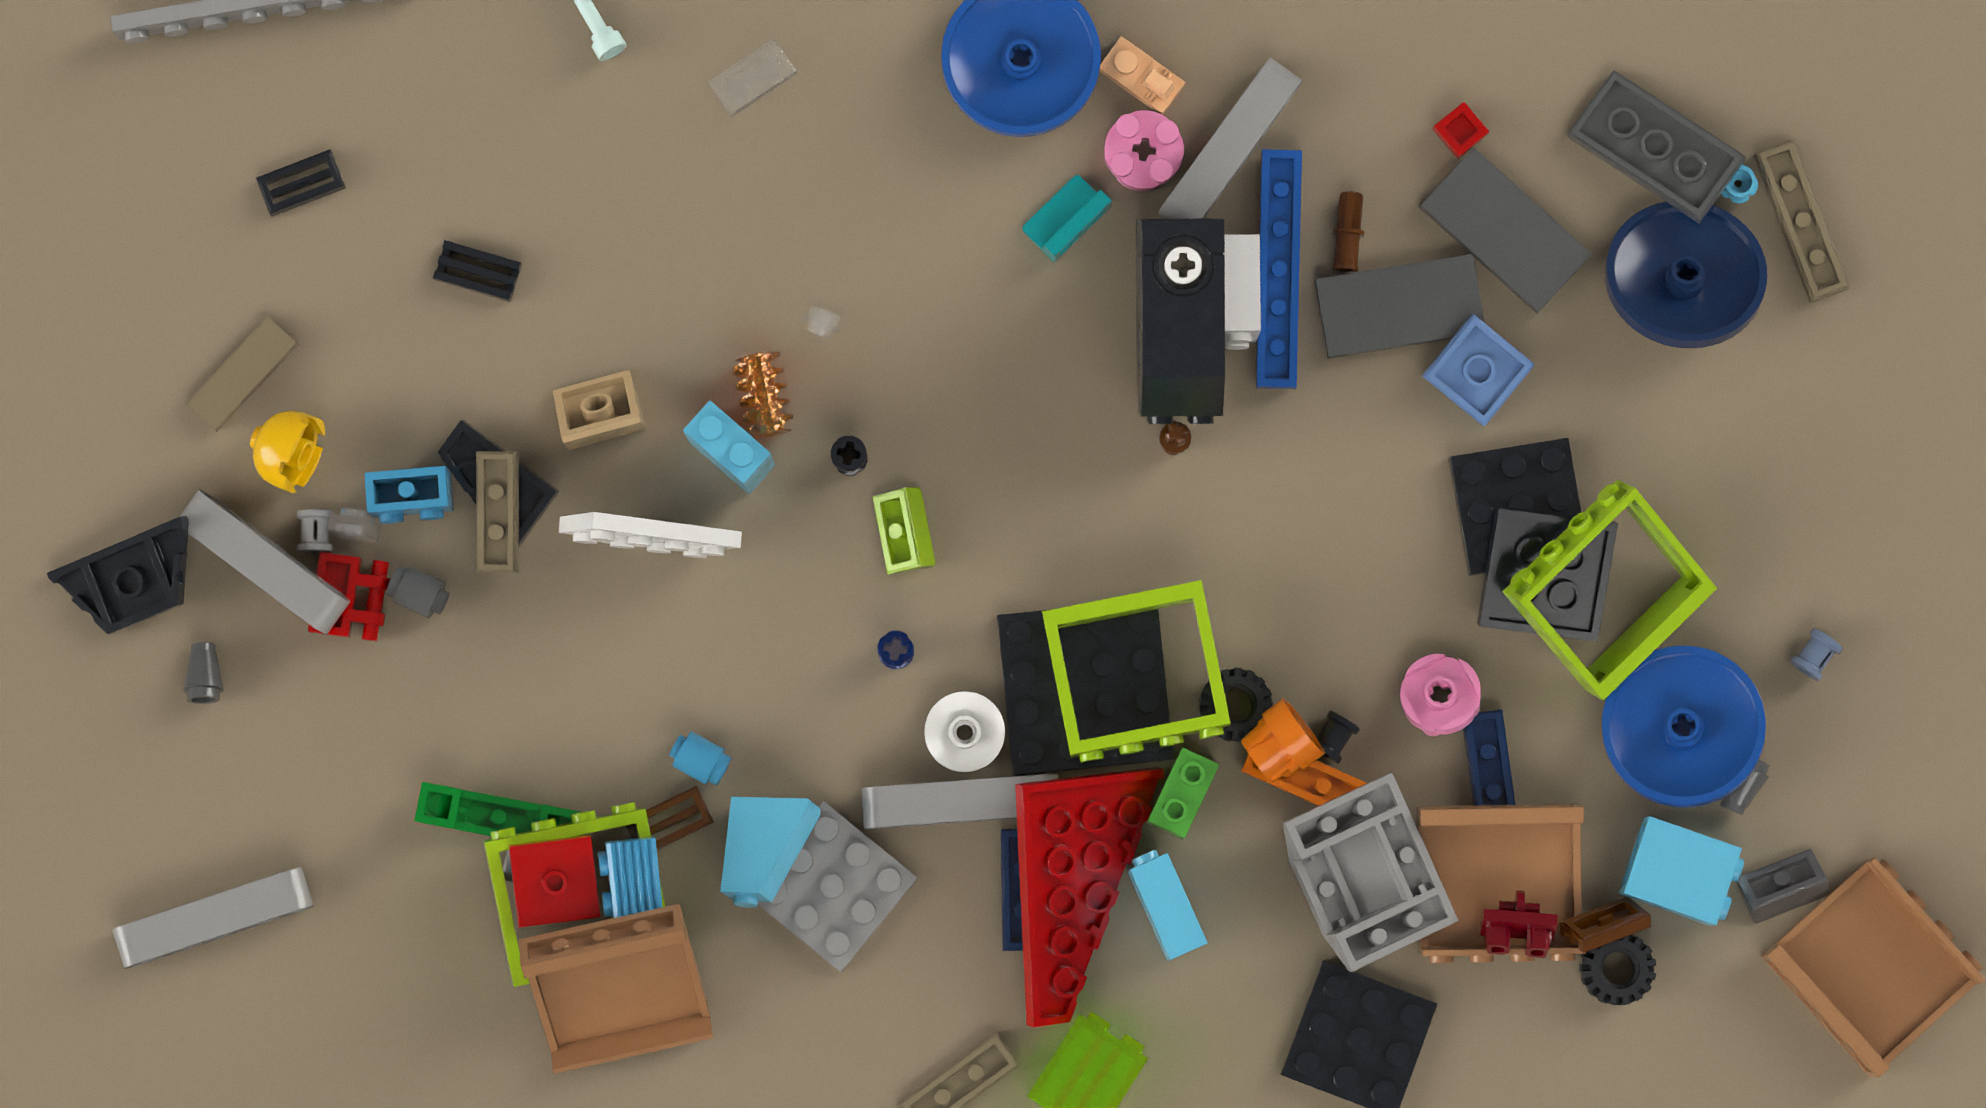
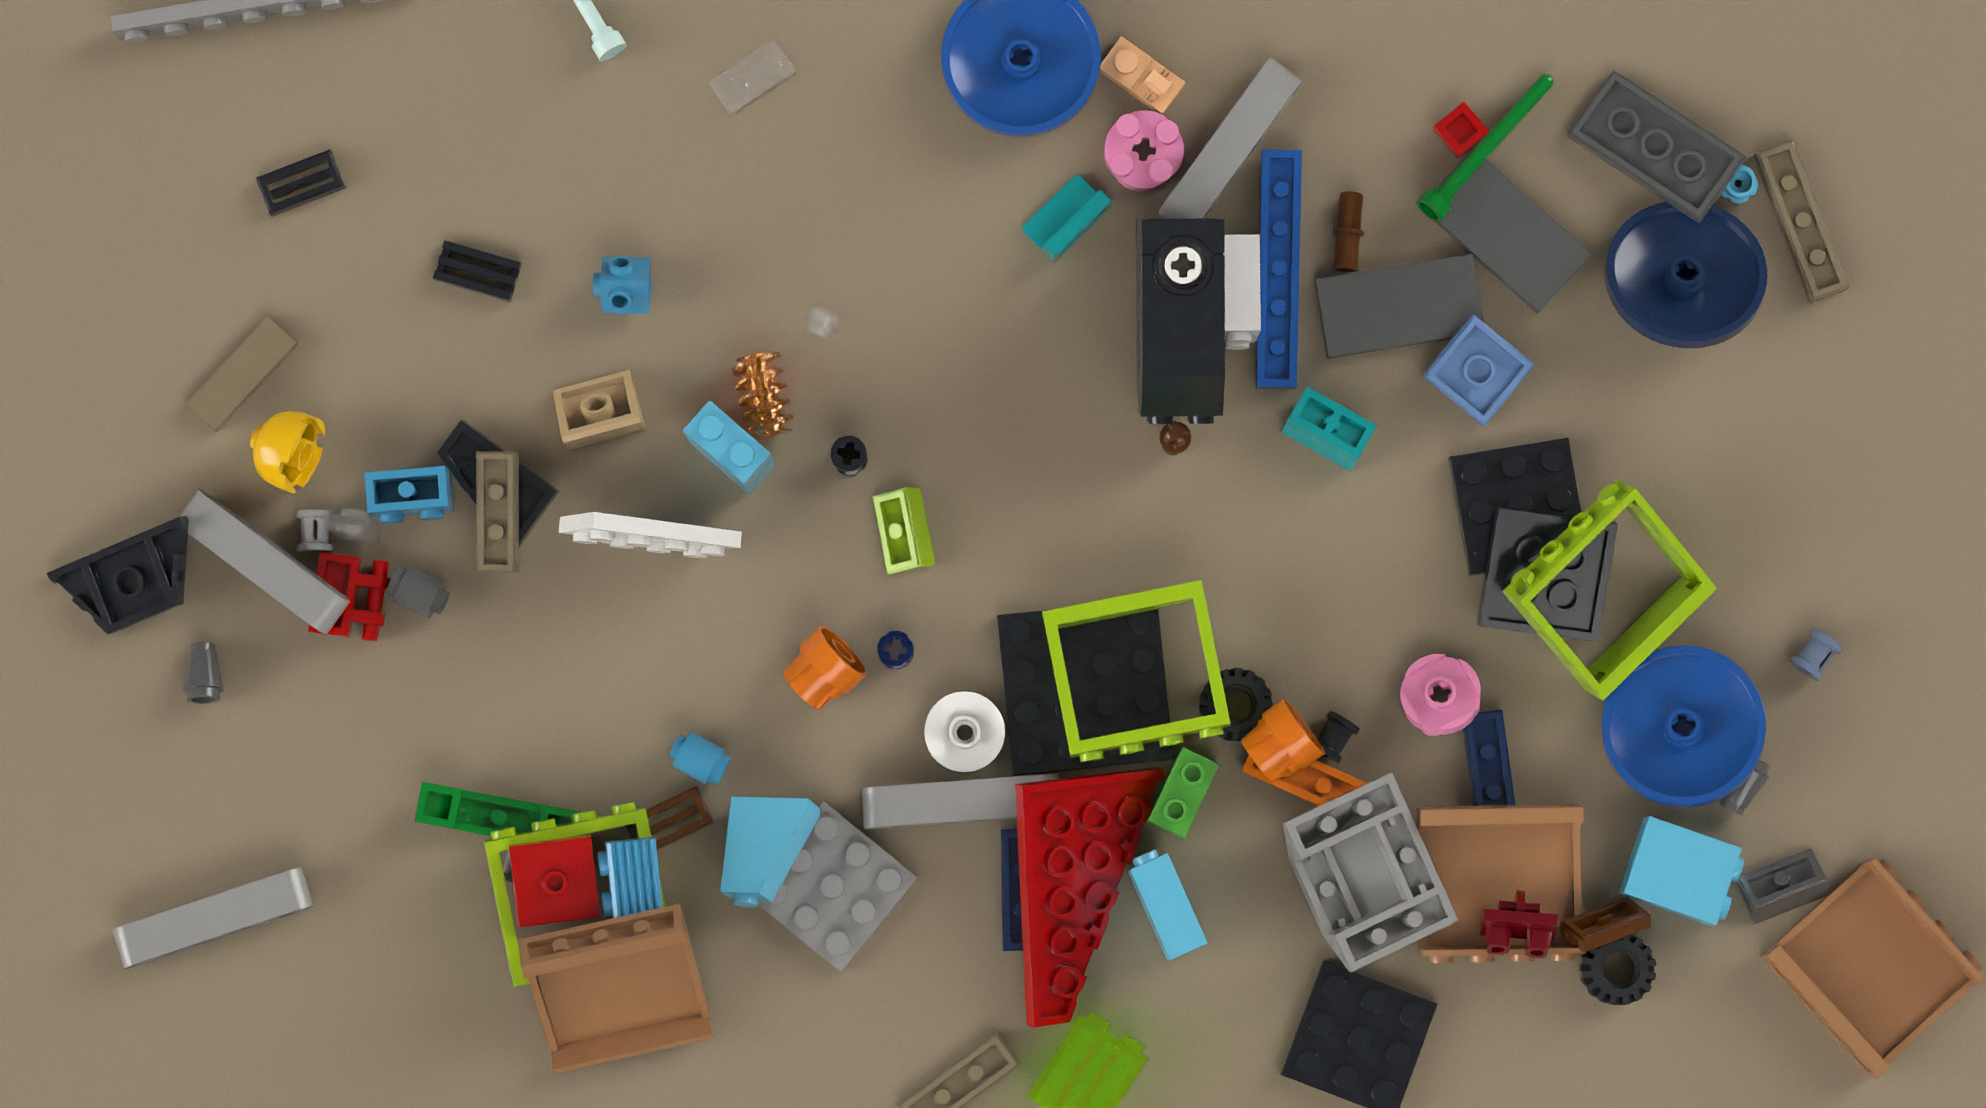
none -> dark azure brick [593,255,652,315]
none -> orange piece [783,625,867,710]
none -> teal hinge [1281,386,1377,472]
none -> green piece [1416,74,1554,223]

